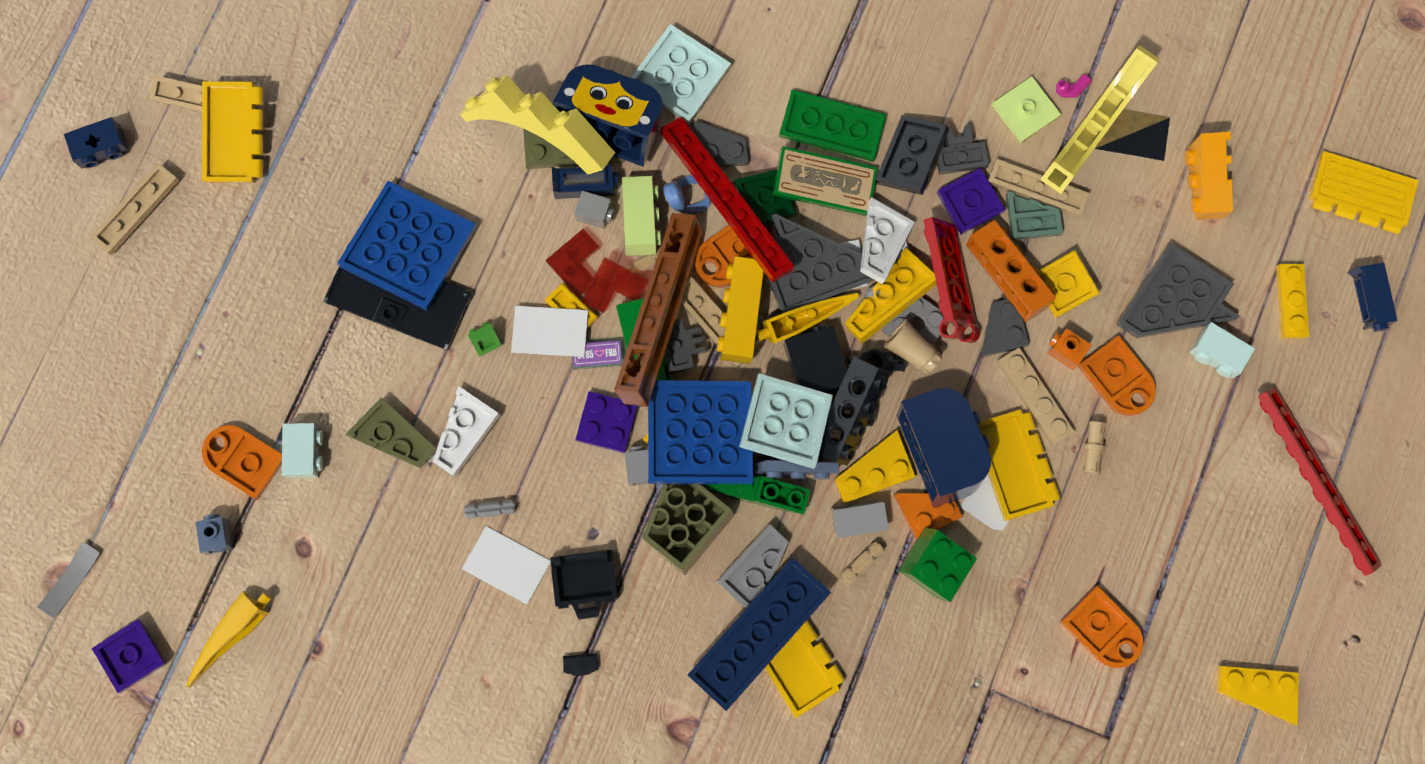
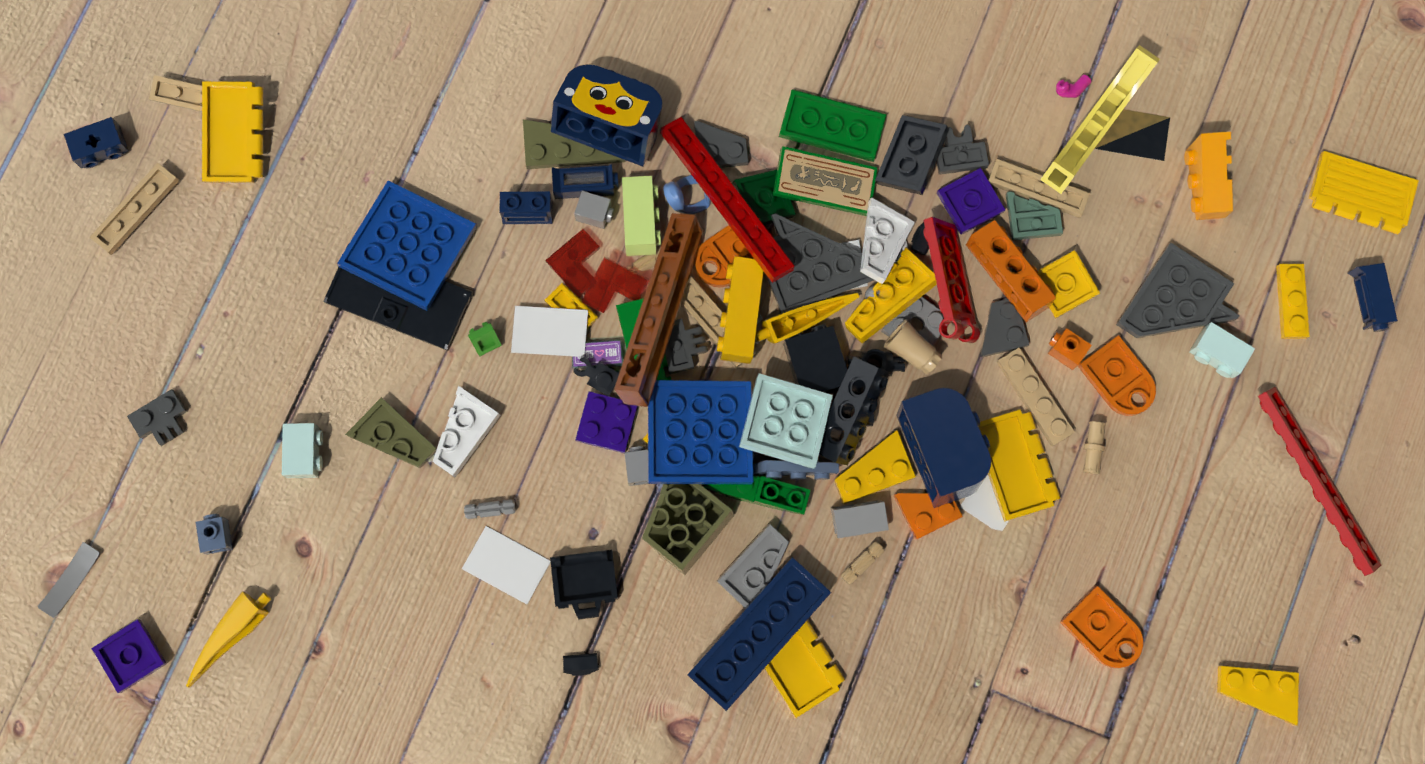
orange tile [202,425,282,501] -> none
light yellow arch [460,75,615,174] -> none
light aqua plate [631,24,731,124] -> none
green brick [898,528,977,602] -> none
yellowish green plate [991,76,1061,144] -> none
none -> dark grey hinge [127,389,187,446]
none -> dark blue window [499,191,552,224]
none -> black plate [573,356,620,396]
none -> black piece [911,222,929,255]

